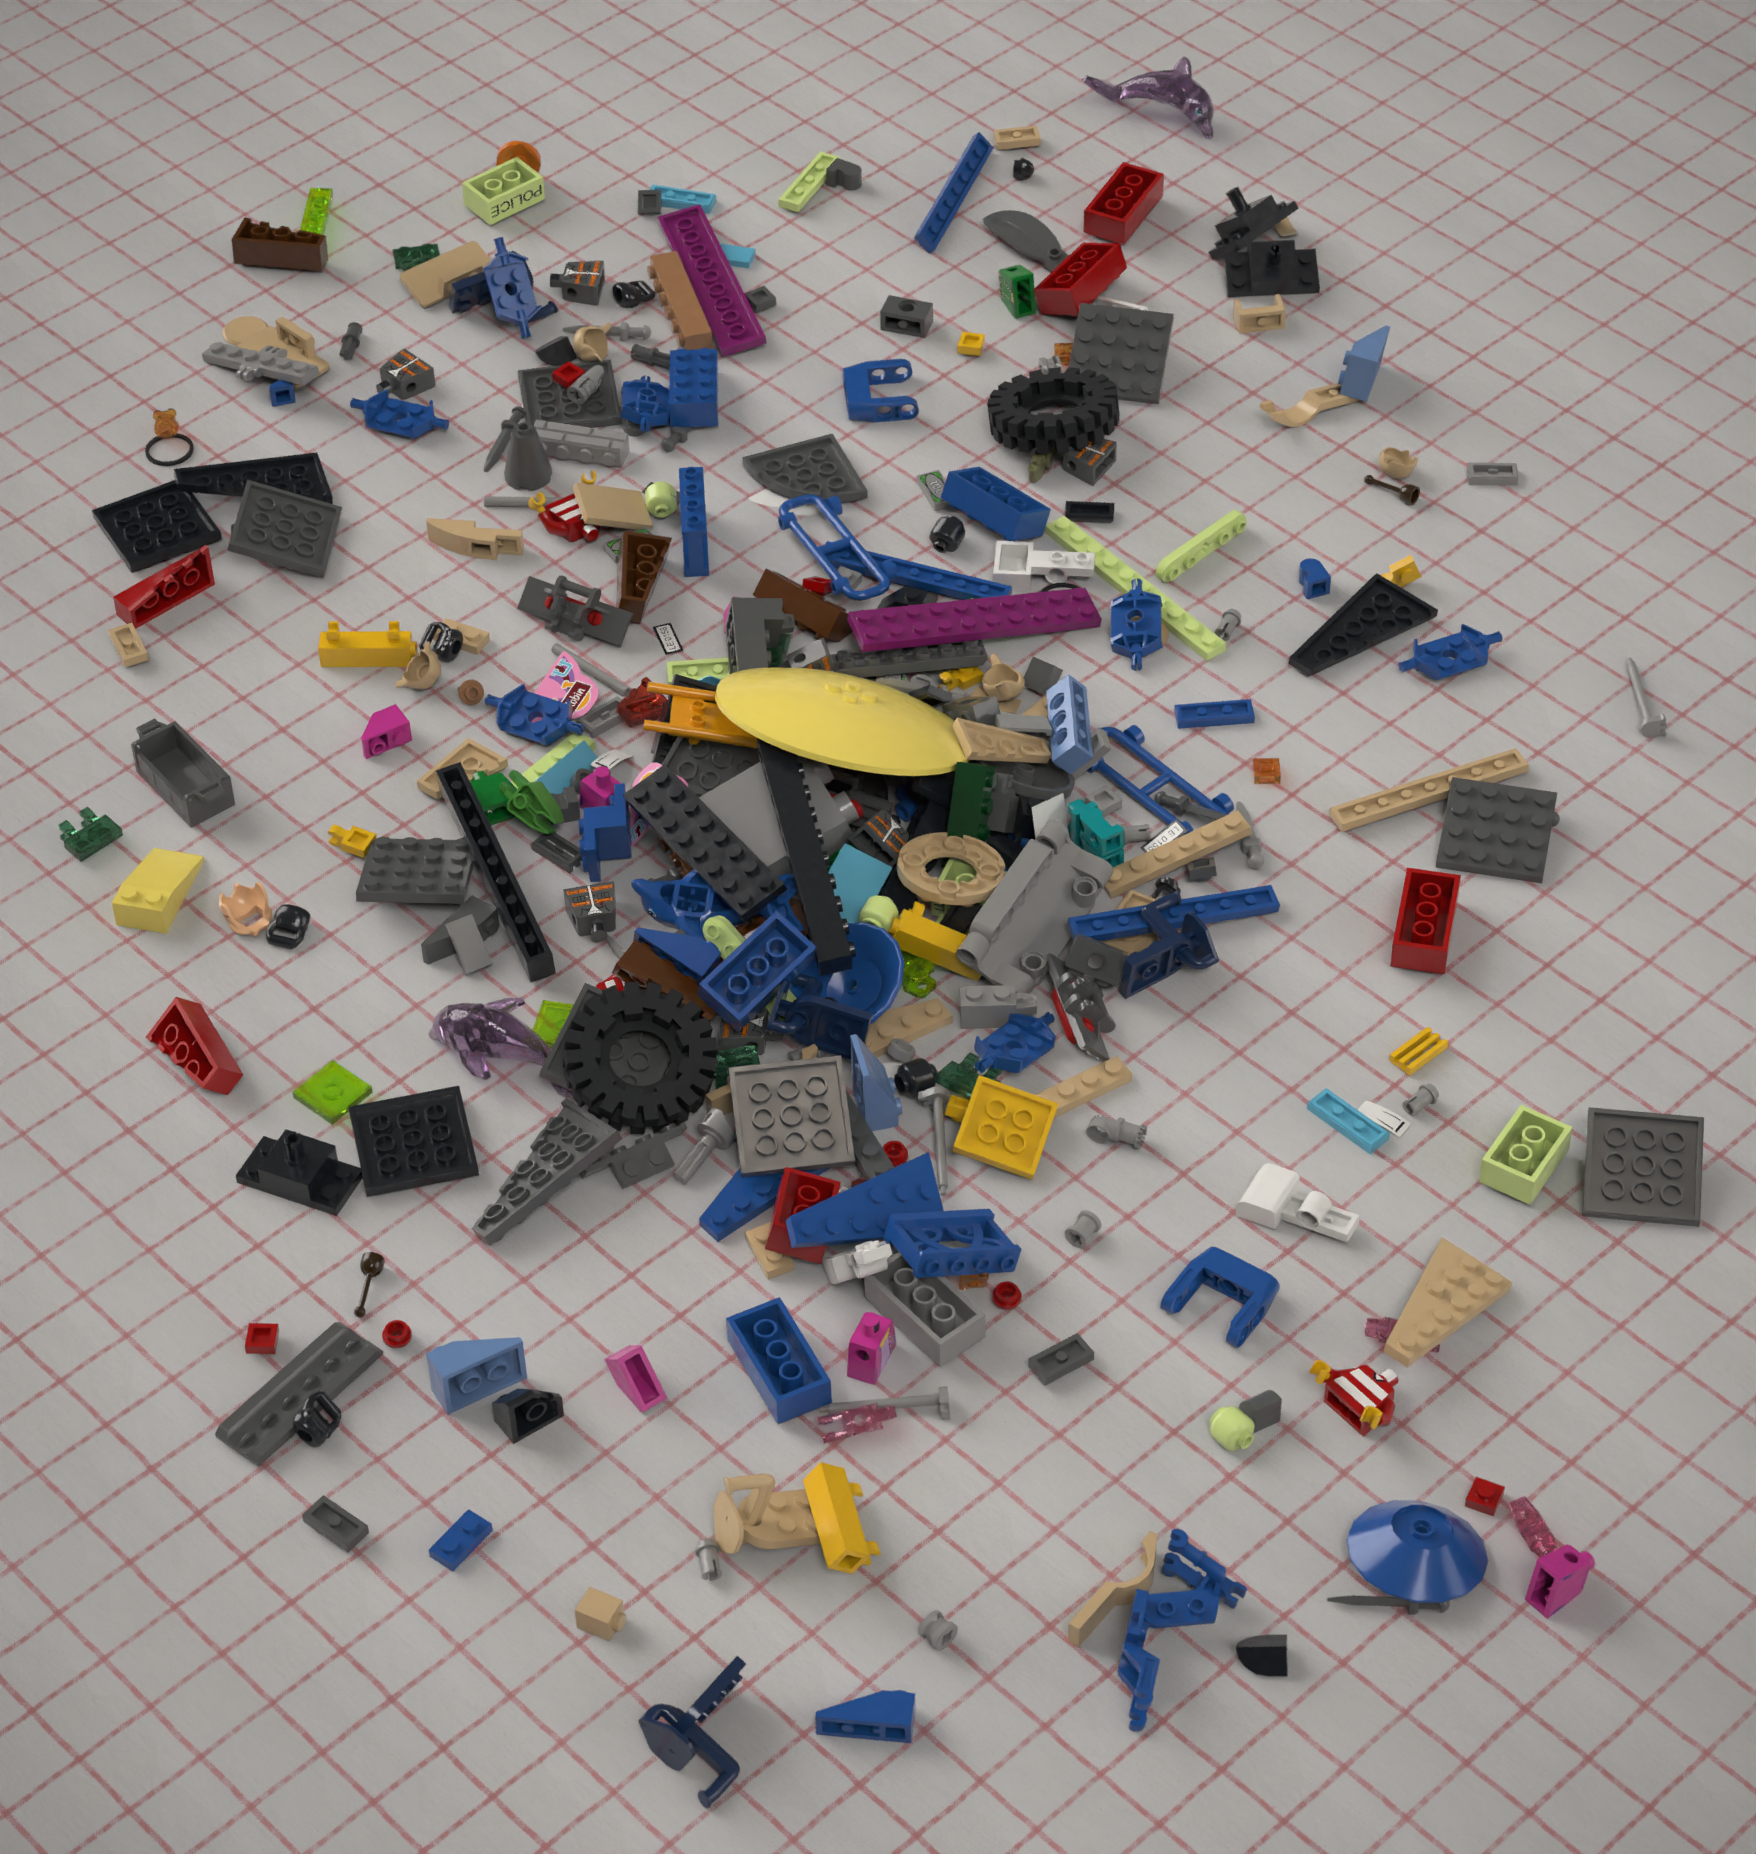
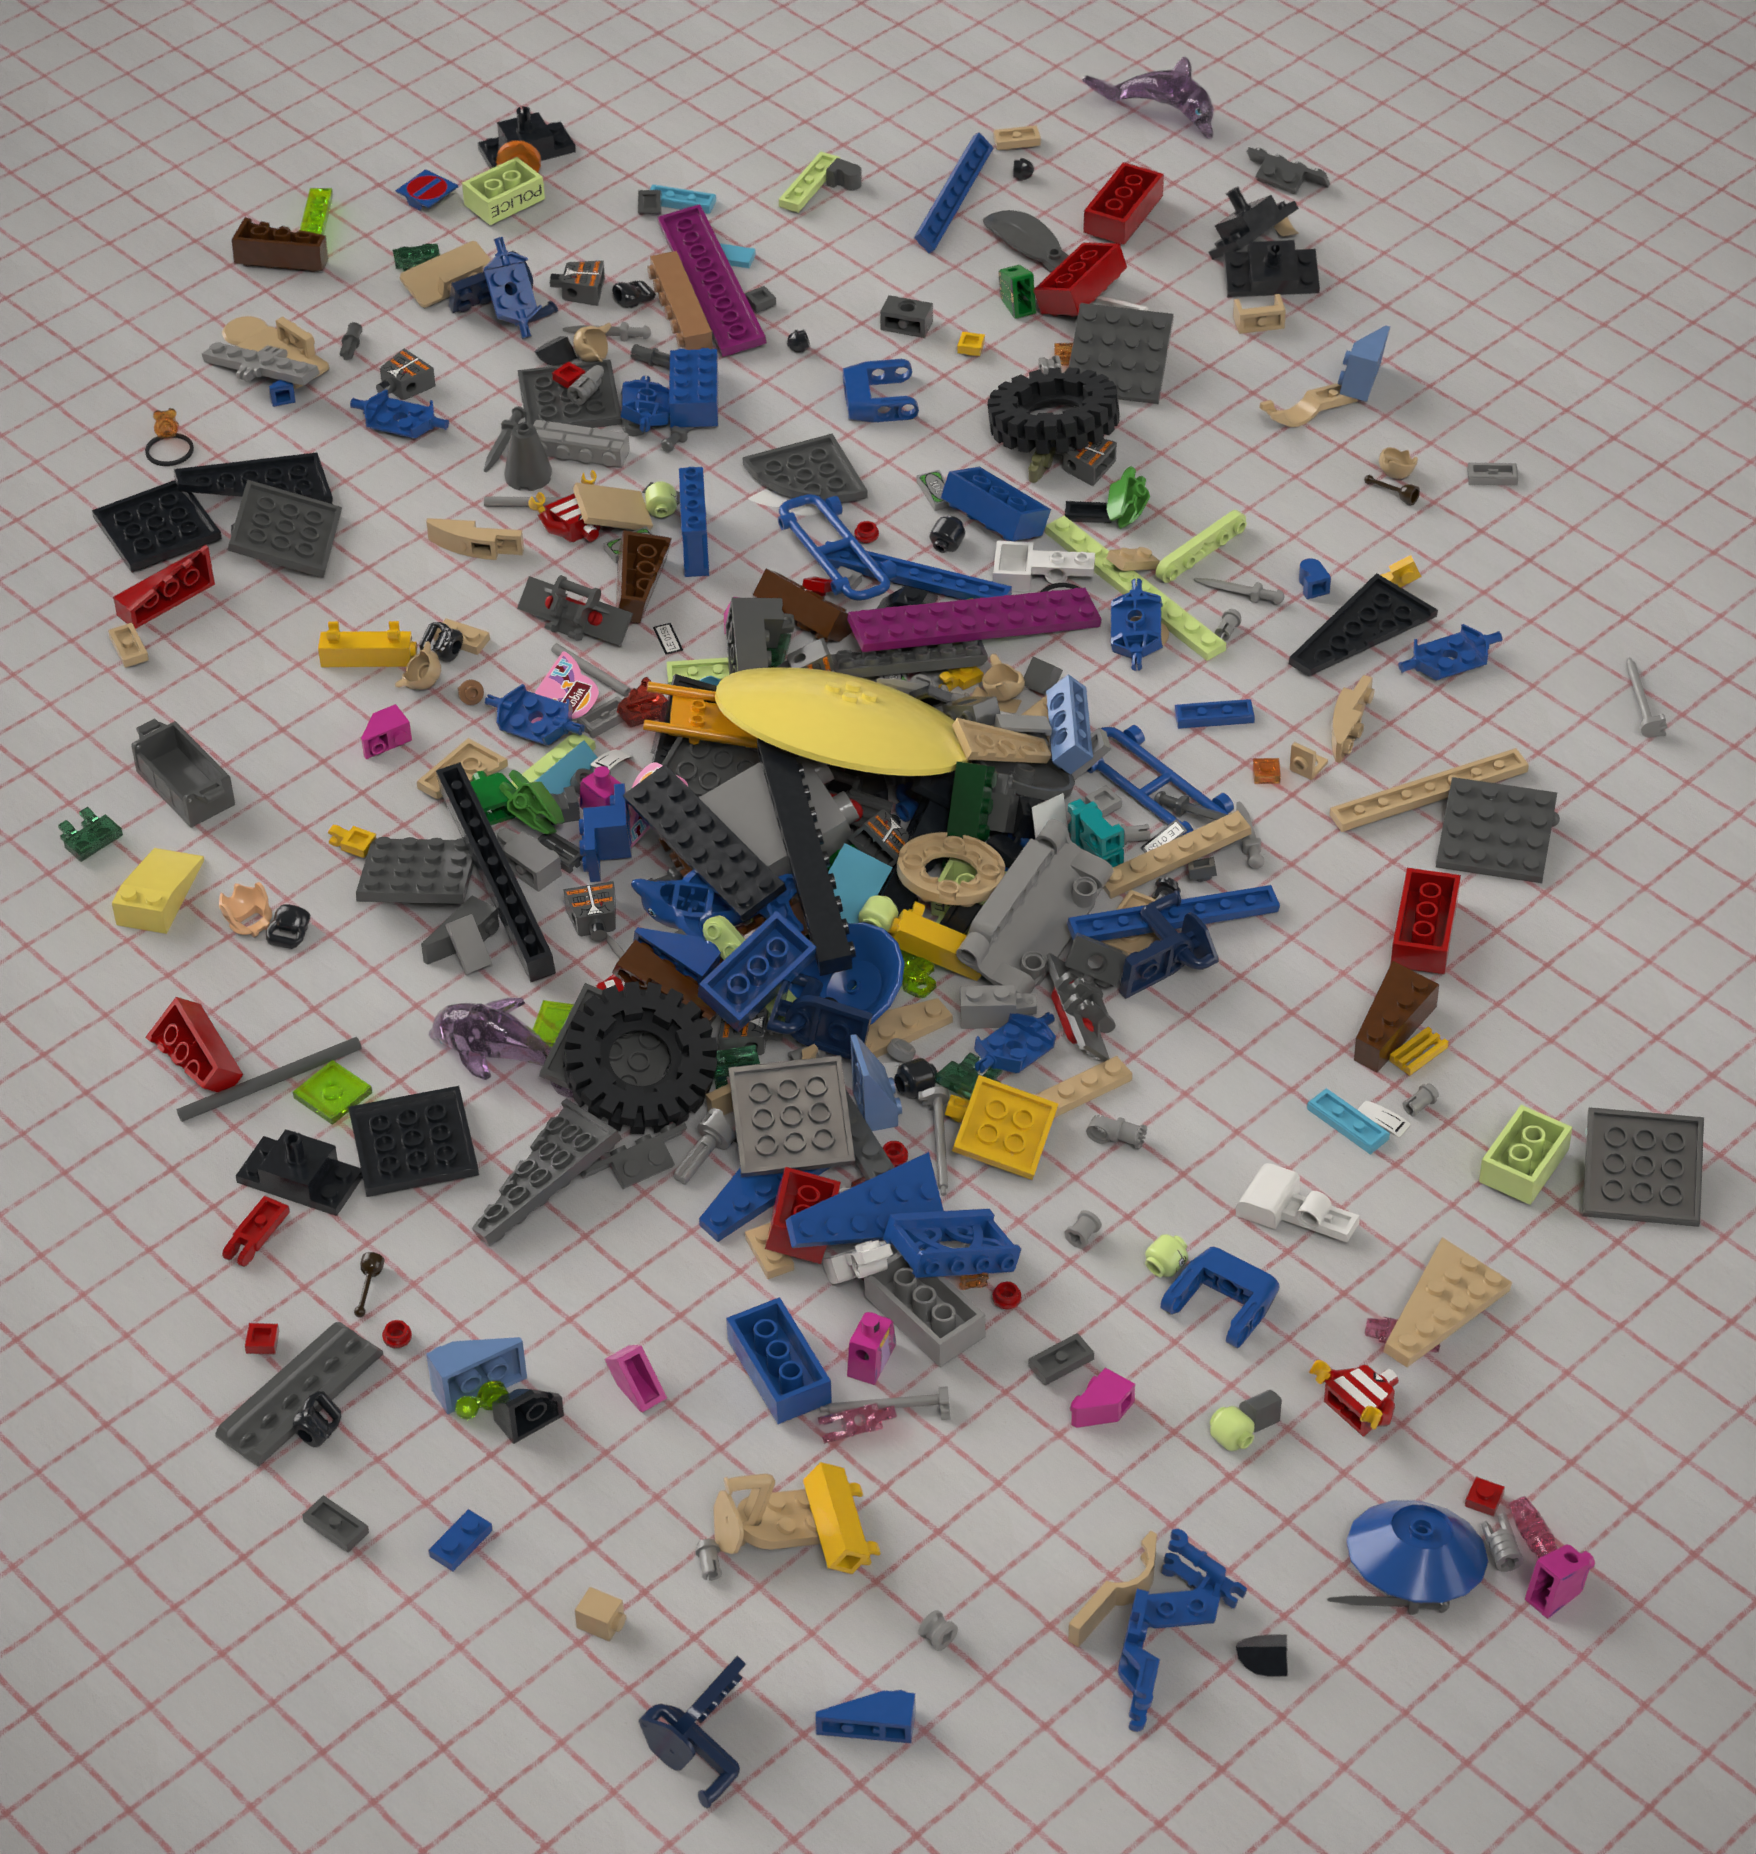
none -> dark grey piece [176,1037,362,1122]
none -> red hinge [222,1196,290,1267]
none -> piece [395,169,459,211]
none -> clear neon green plate [455,1381,508,1420]
none -> black brick [478,106,576,169]
none -> light grey hinge [497,828,562,892]
none -> black plate [787,329,810,352]
none -> red plate [854,521,879,543]
none -> dark pink slope [1070,1367,1135,1428]
none -> bright green hinge [1107,466,1150,529]
none -> tan plate [1107,547,1160,571]
none -> yellowish green head [1145,1234,1188,1277]
none -> light grey sword [1194,578,1284,604]
none -> dark grey bracket [1246,147,1330,194]
none -> tan bracket [1290,742,1328,780]
none -> tan slope [1331,675,1375,763]
none -> reddish brown wedge [1354,961,1439,1073]
none -> light grey hinge [1480,1513,1523,1572]

